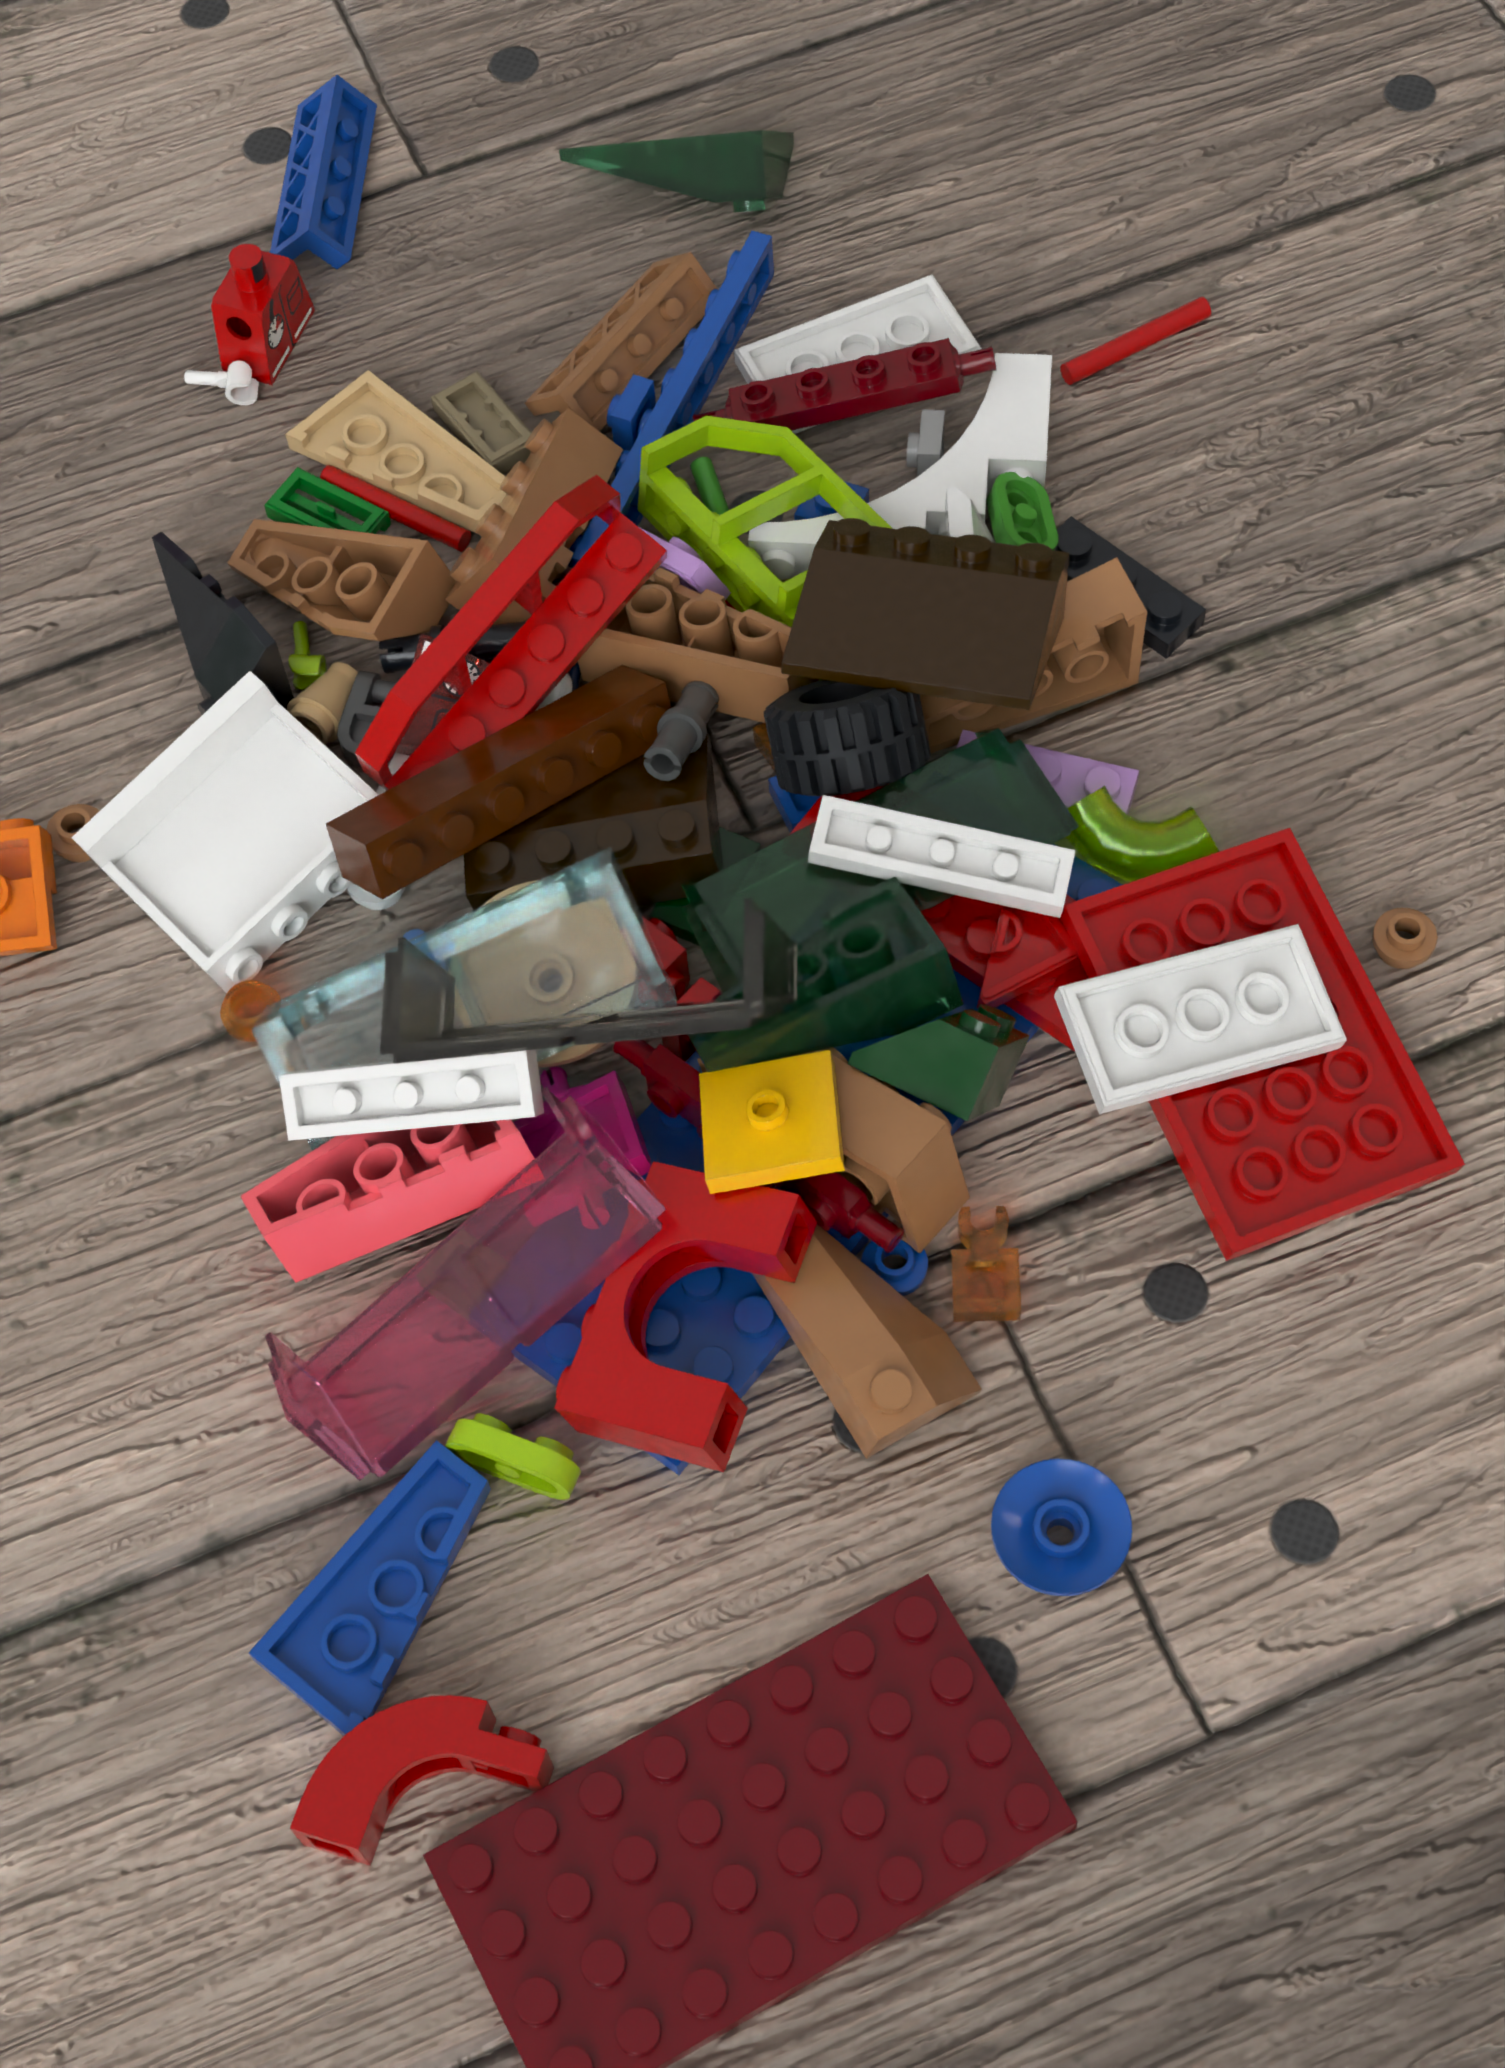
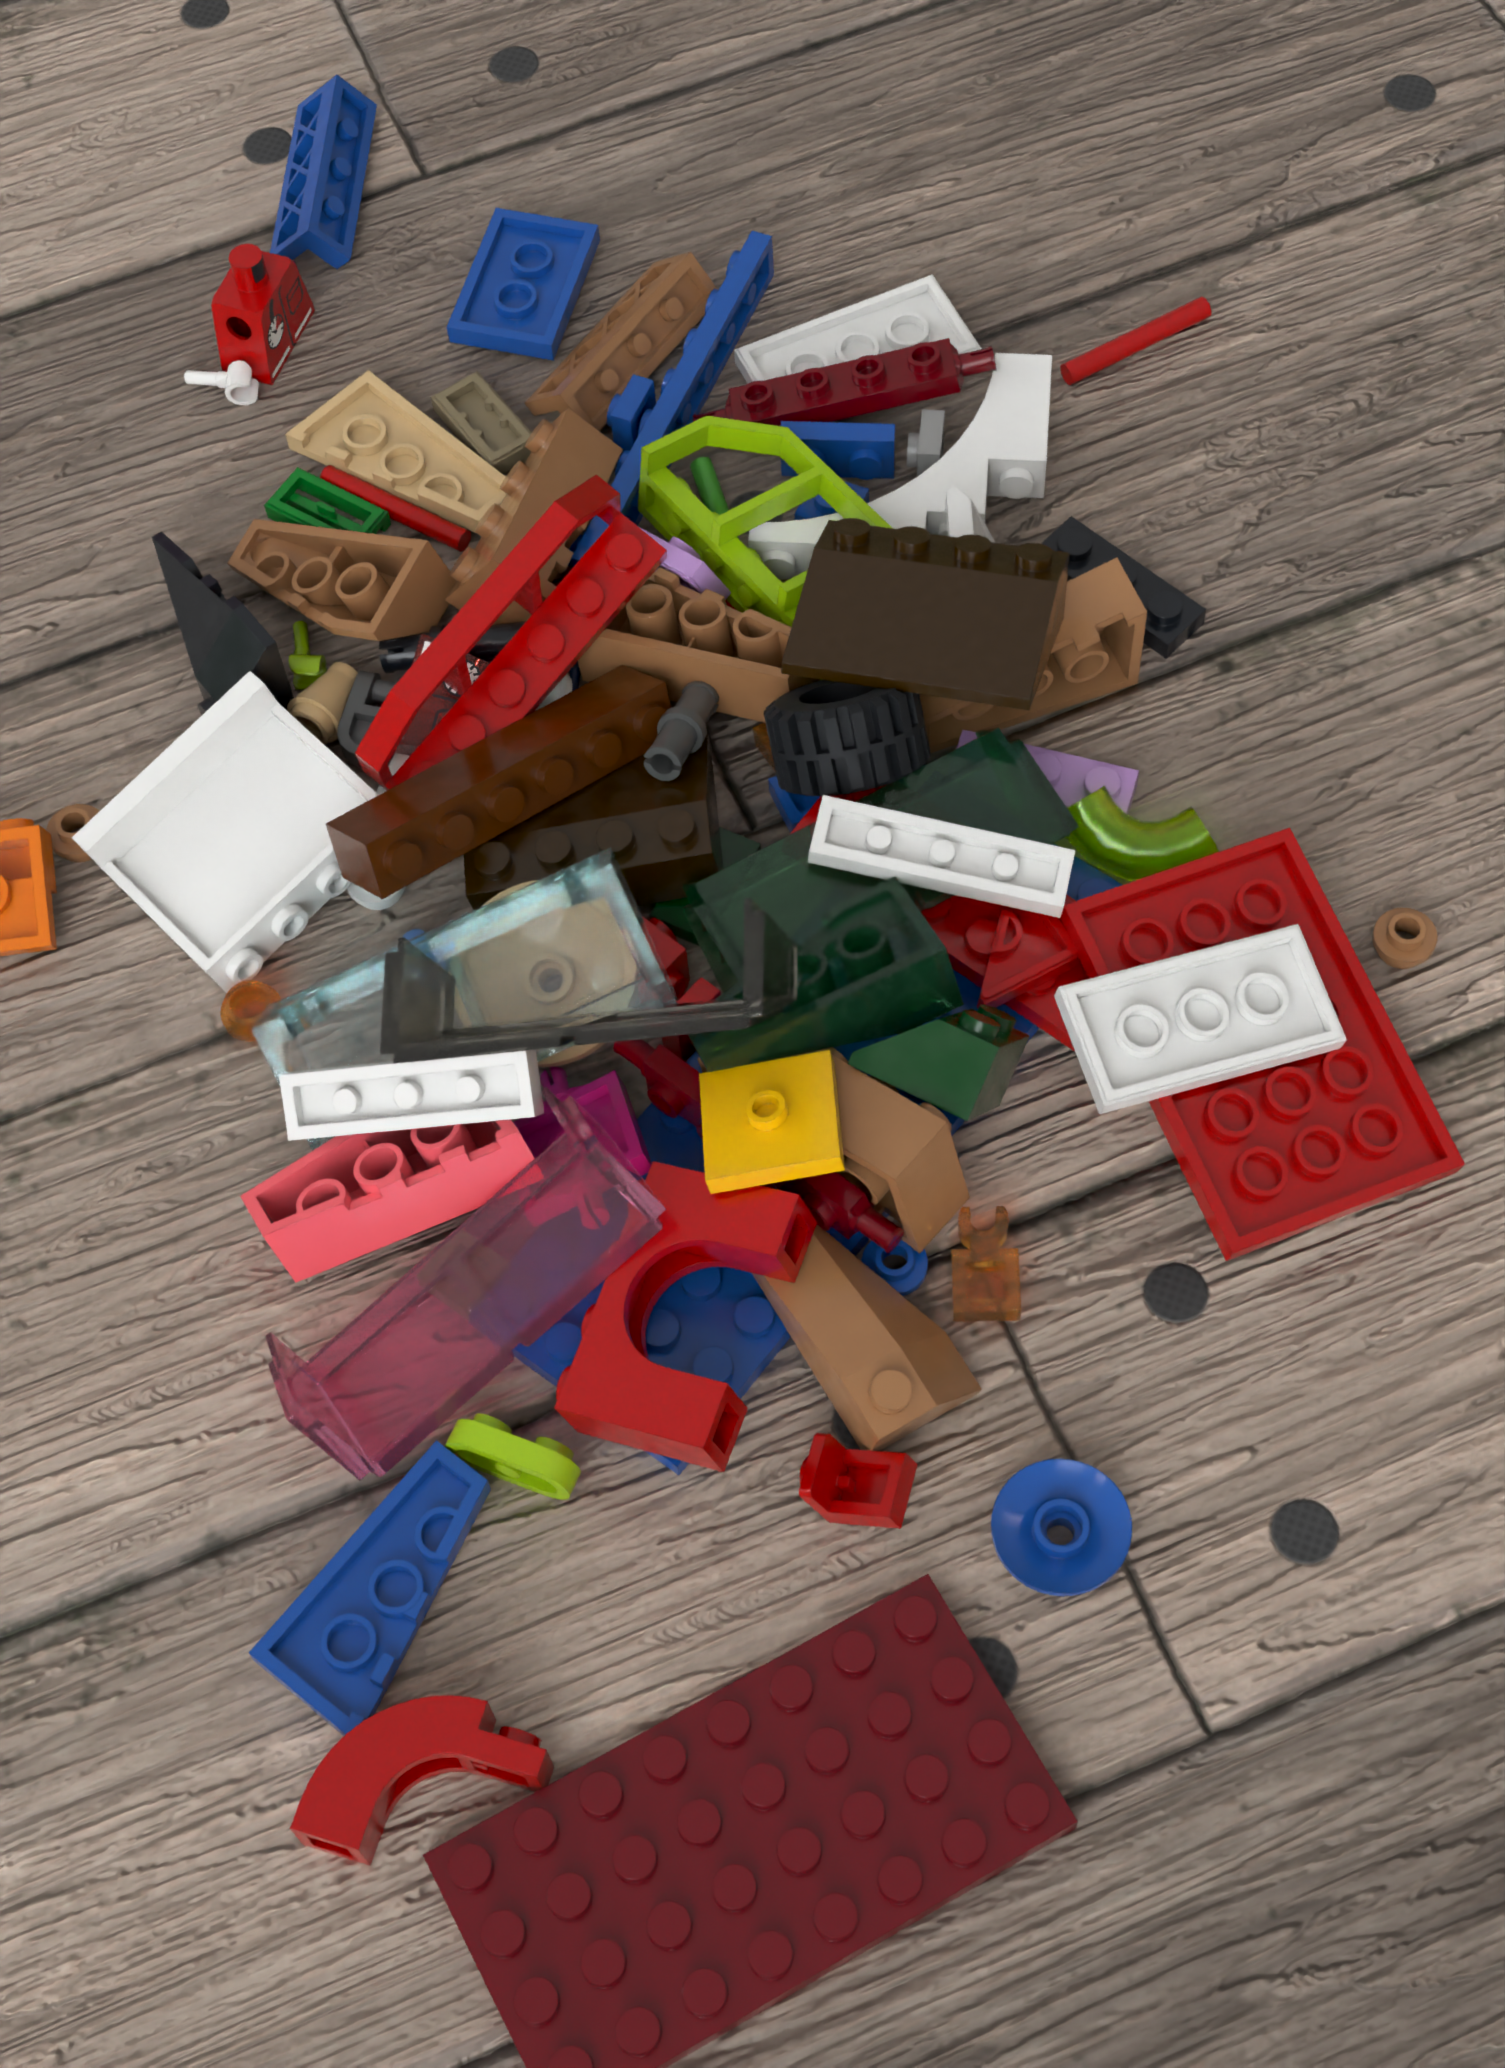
clear green wedge [559,130,794,213] -> none
bright green plate [986,472,1059,551] -> none
none -> blue plate [447,208,600,361]
none -> blue plate [781,421,895,480]
none -> red bracket [799,1433,918,1529]

